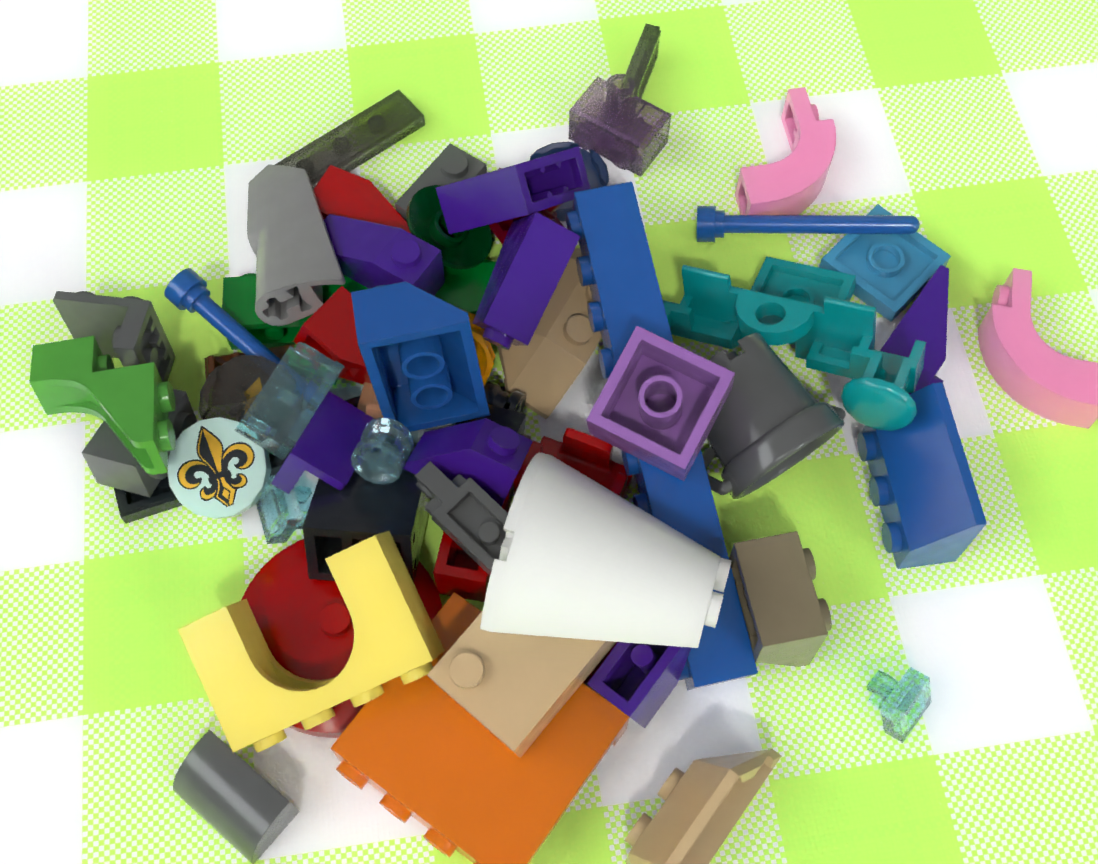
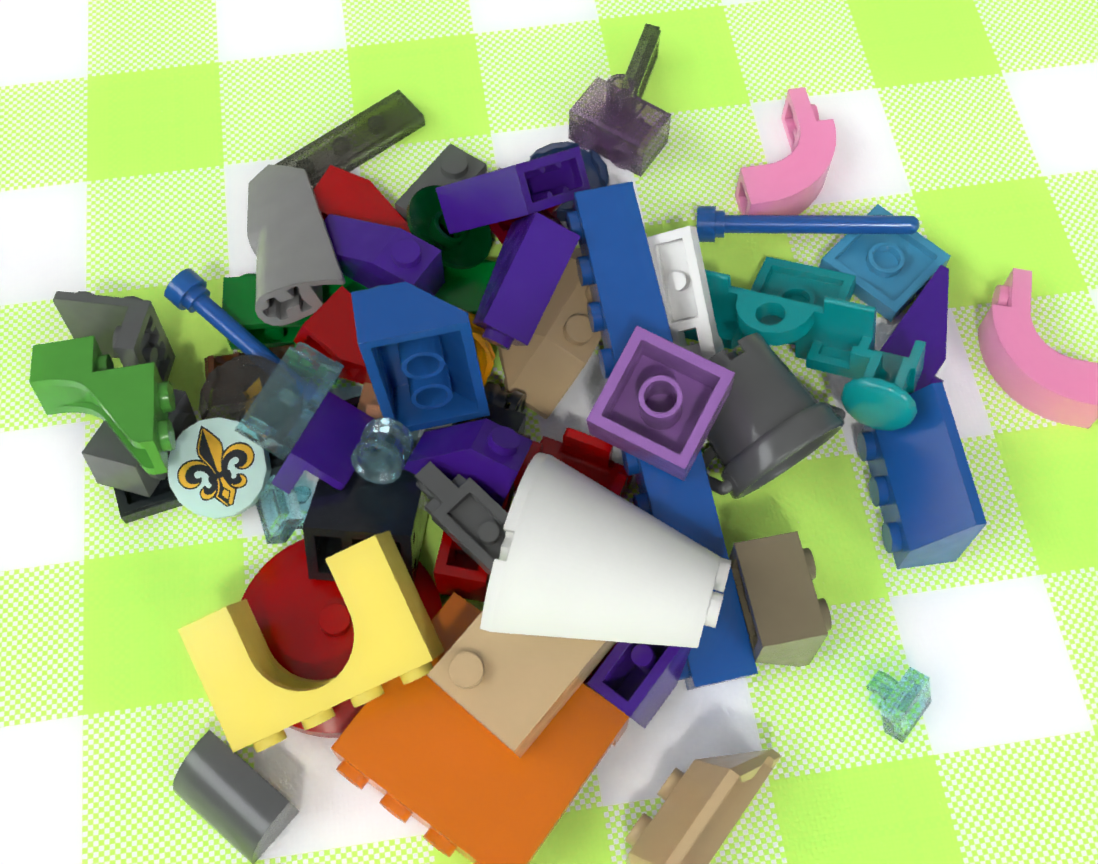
none -> white plate [647,226,724,360]

